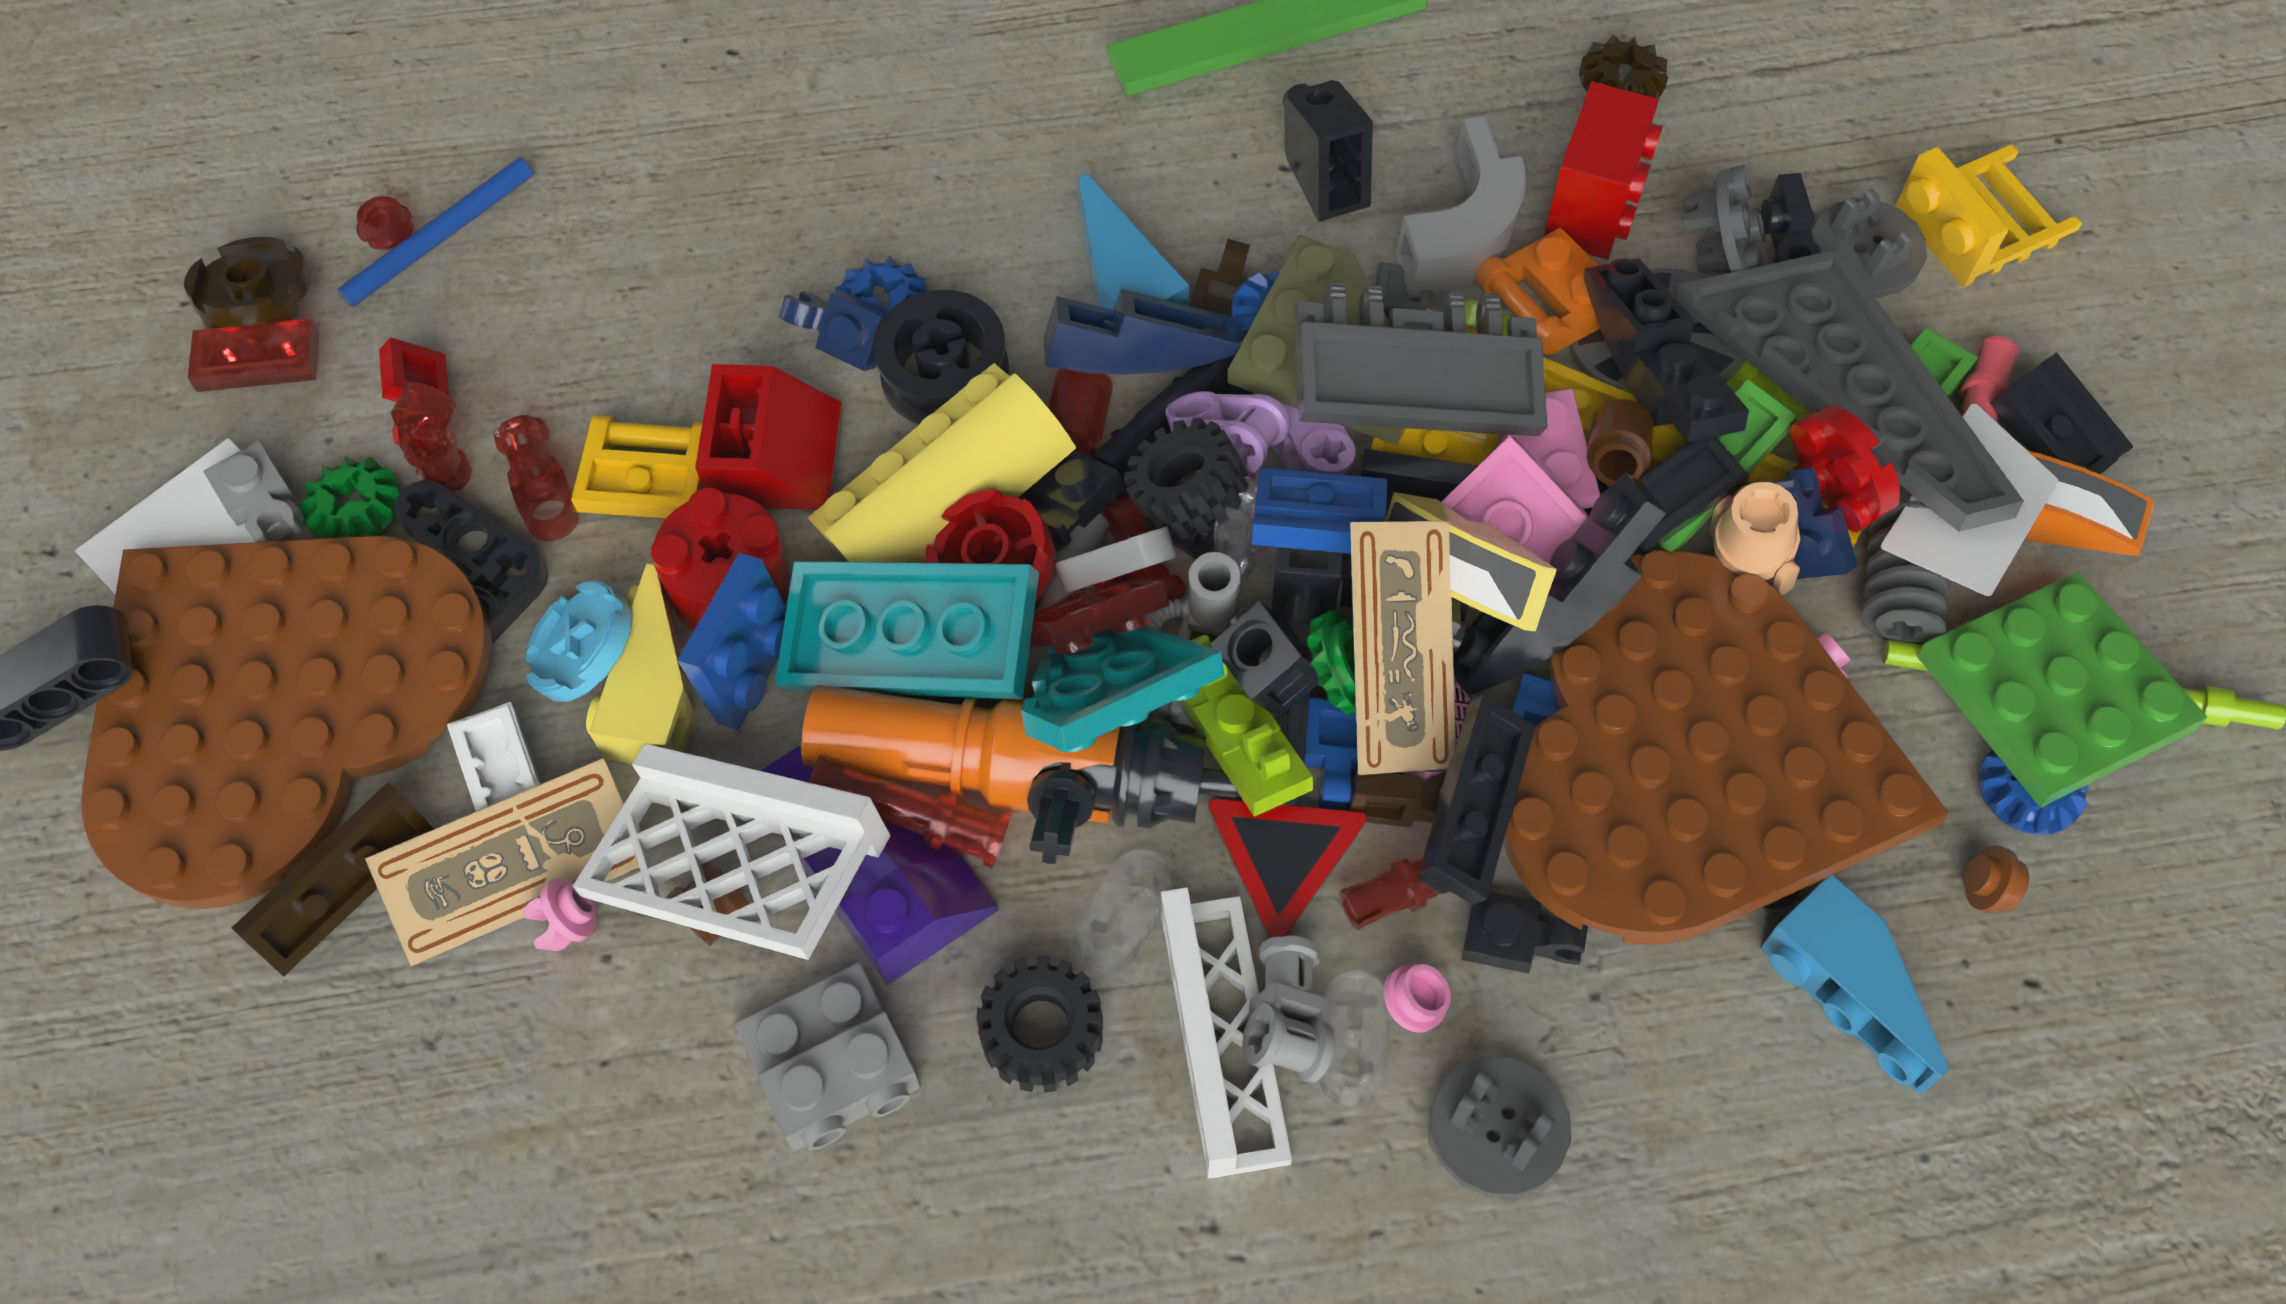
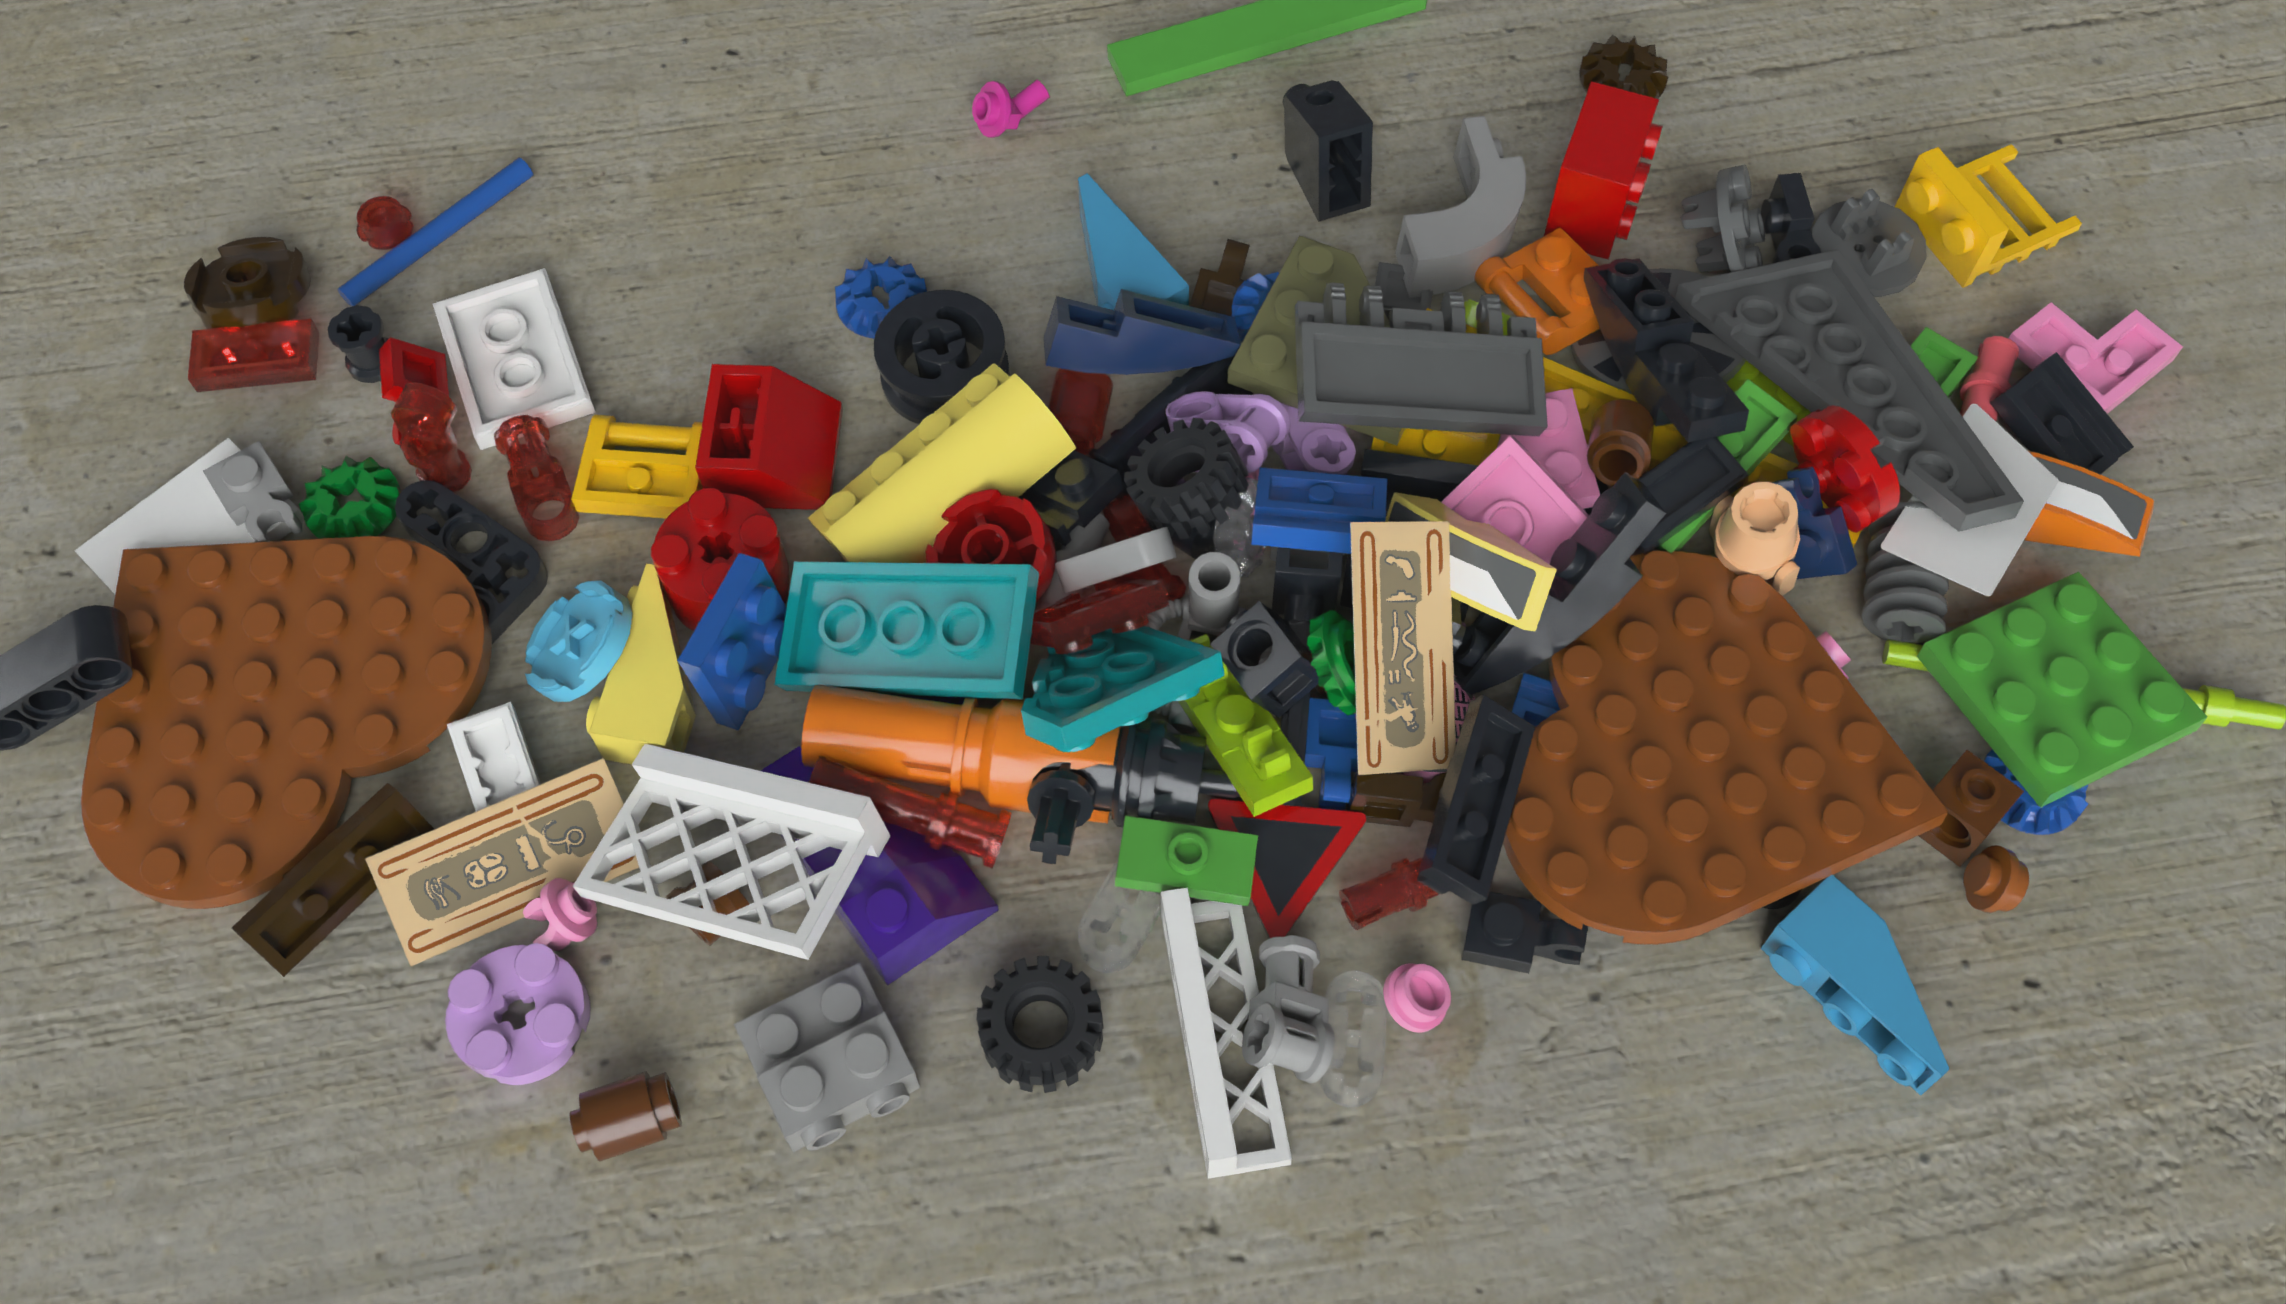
dark blue plate [779,291,888,371] -> none
dark grey plate [1428,1056,1571,1201] -> none
none -> black bush [327,305,388,383]
none -> white tile [433,268,596,450]
none -> lavender plate [445,943,590,1085]
none -> reddish brown brick [569,1071,682,1162]
none -> dark pink plate [972,79,1050,138]
none -> bright green plate [1115,815,1258,906]
none -> reddish brown brick [1918,750,2024,867]
none -> bright pink plate [2009,302,2183,414]

